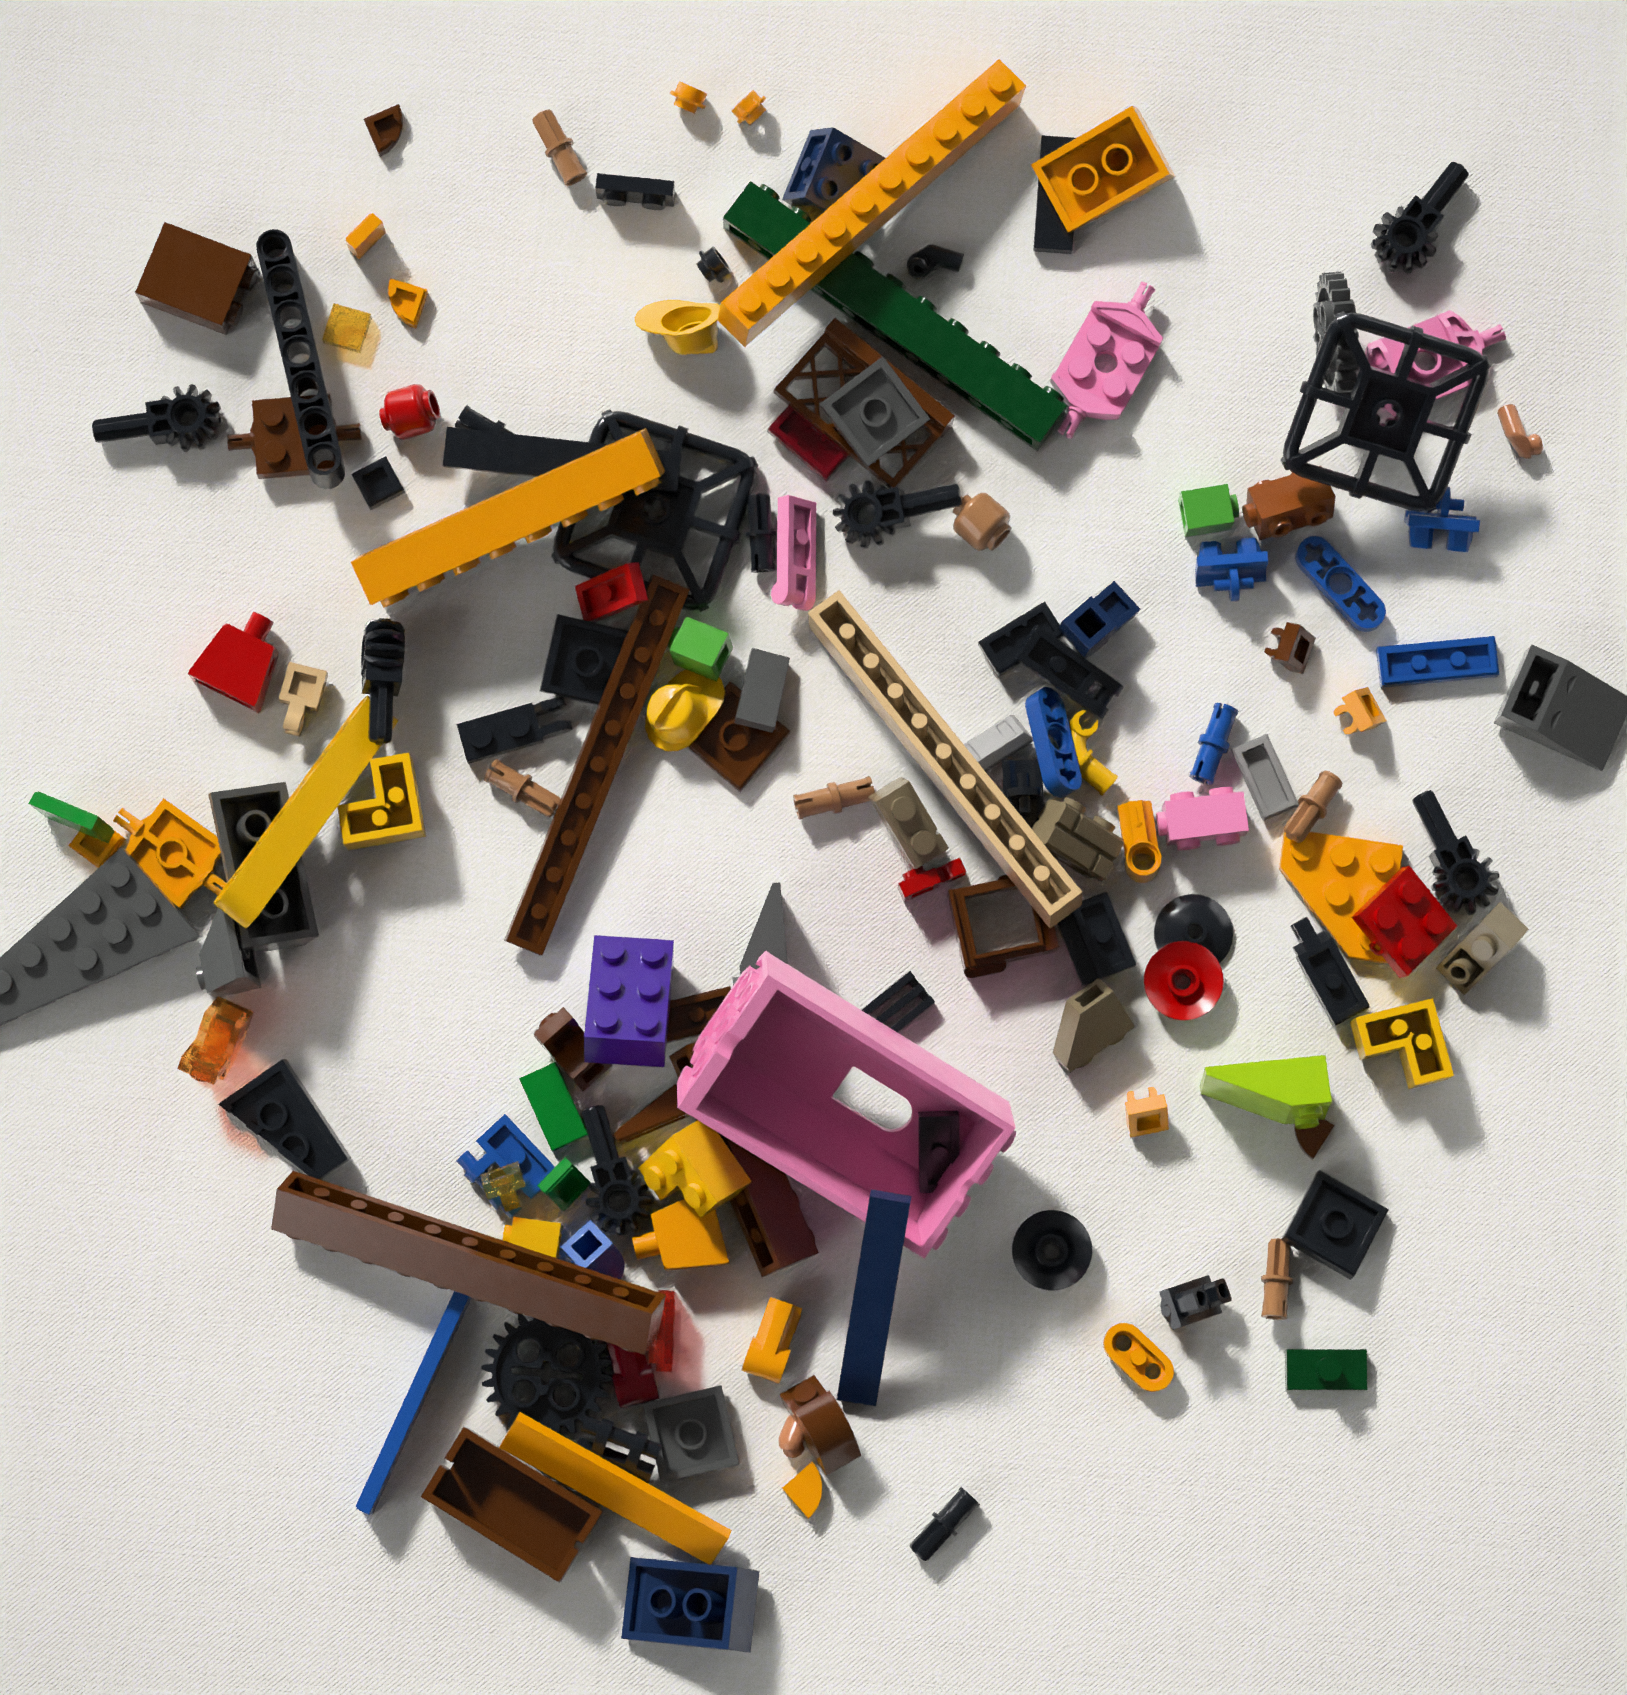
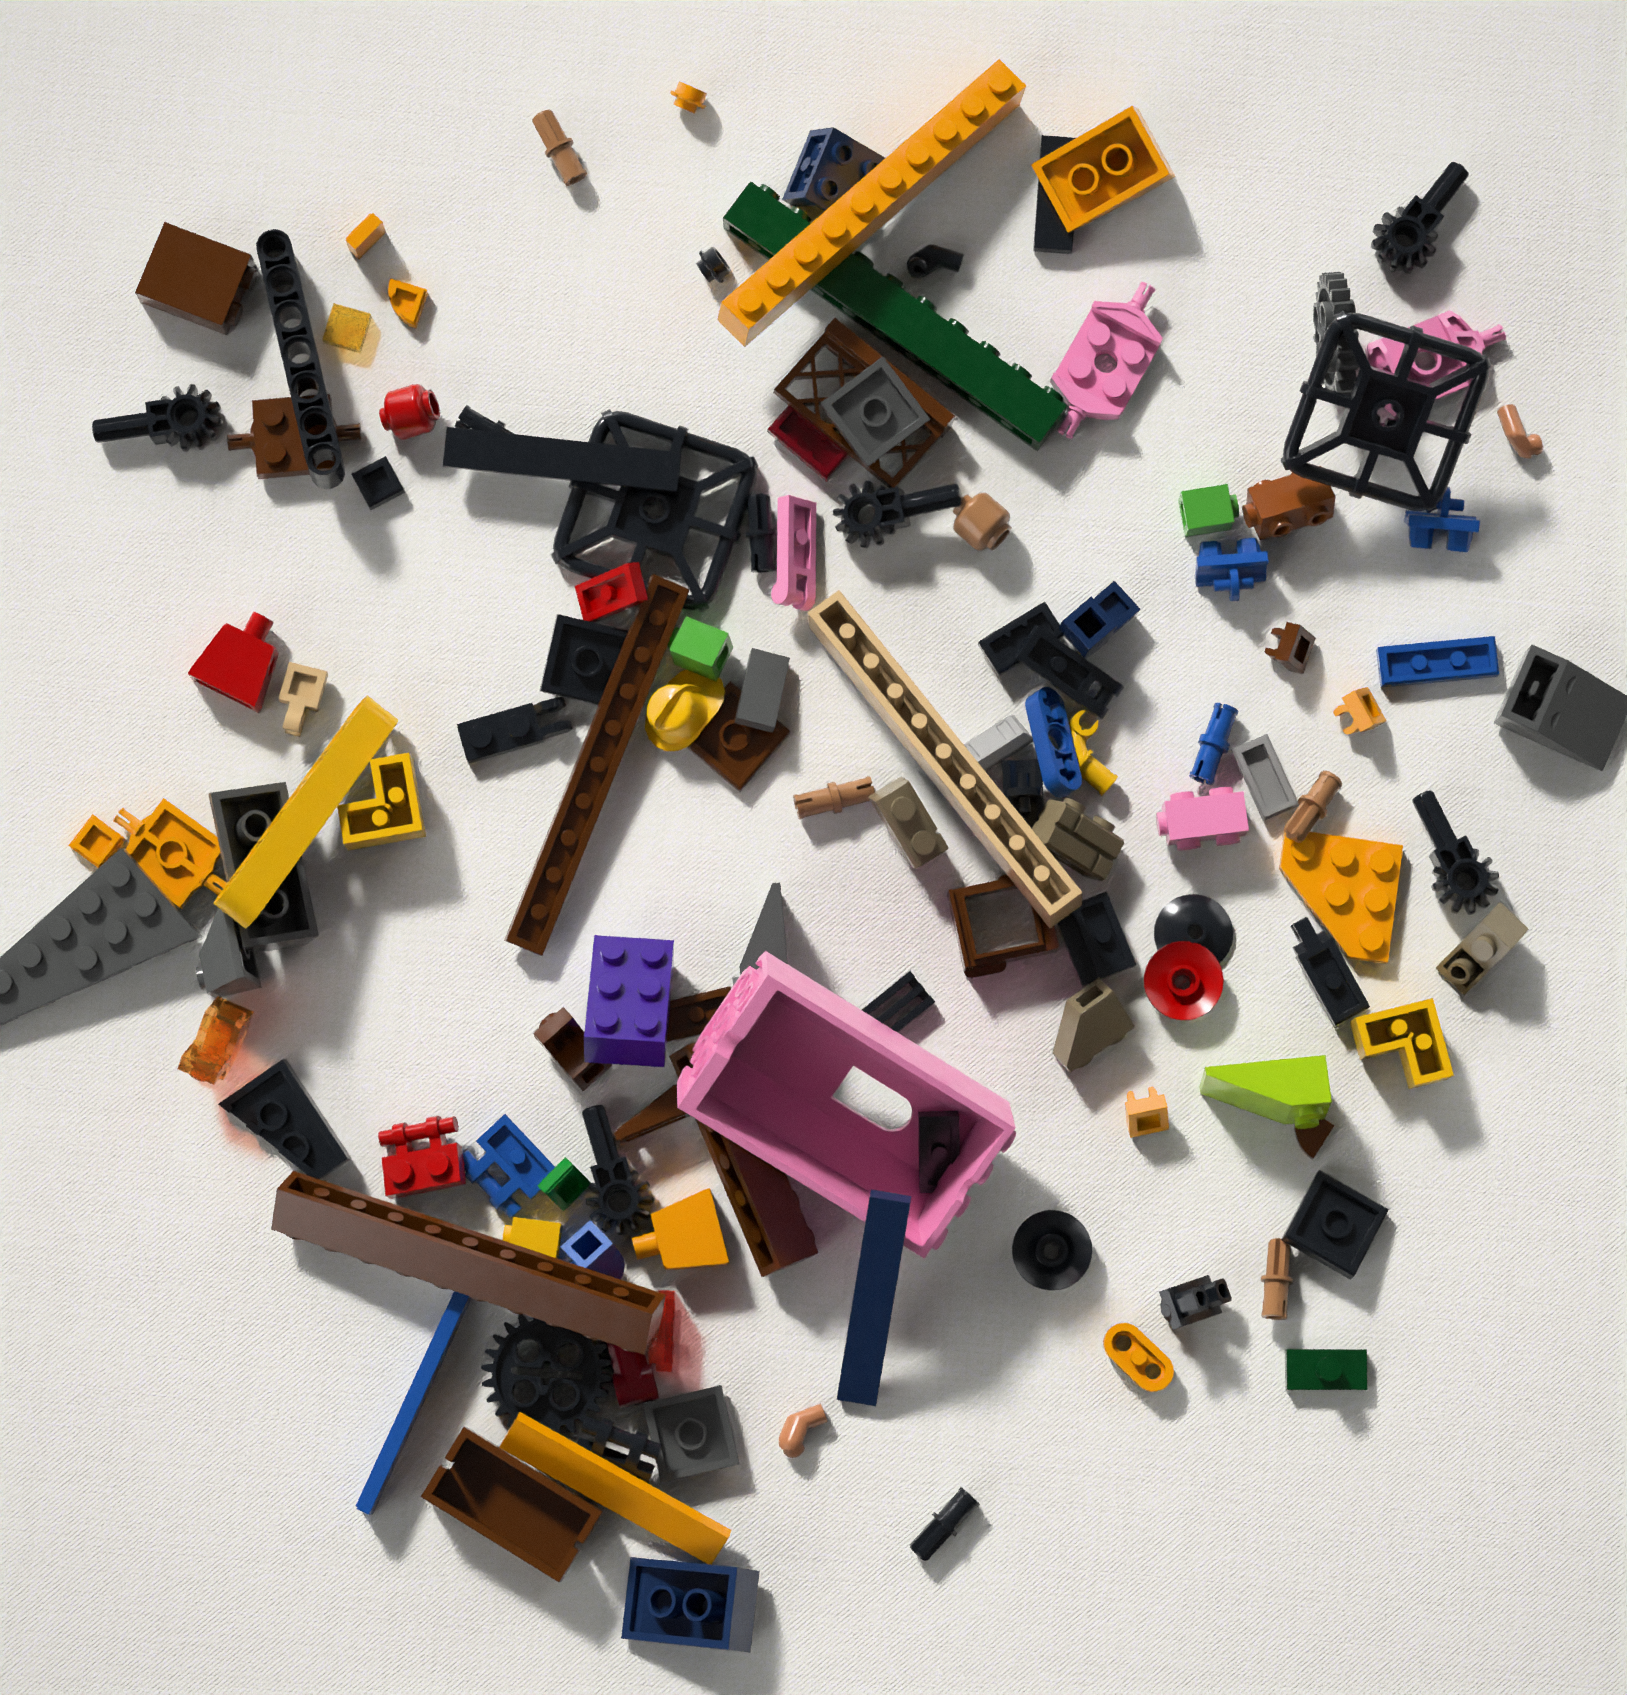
green tile [28,791,115,843] -> none
light orange brick [351,428,665,608] -> none
black gear [361,618,405,745] -> none
reddish brown tile [364,104,403,157] -> none
clear yellow tile [480,1161,526,1212] -> none
medium nougat axle [484,759,561,817] -> none
green tile [519,1062,588,1152] -> none
black plate [595,173,675,210] -> none
yellow piece [635,300,720,355] -> none
yellow brick [638,1120,752,1218] -> none
light orange plate [731,90,767,125] -> none
light orange piece [741,1297,802,1384] -> none
reddish brown brick [780,1375,861,1475] -> none
light orange tile [782,1462,822,1519] -> none
red plate [898,858,966,902] -> none
light orange piece [1117,800,1162,883] -> none
blue beam [1295,536,1386,632] -> none
red plate [1351,865,1457,978] -> none
none -> red plate [378,1116,466,1199]

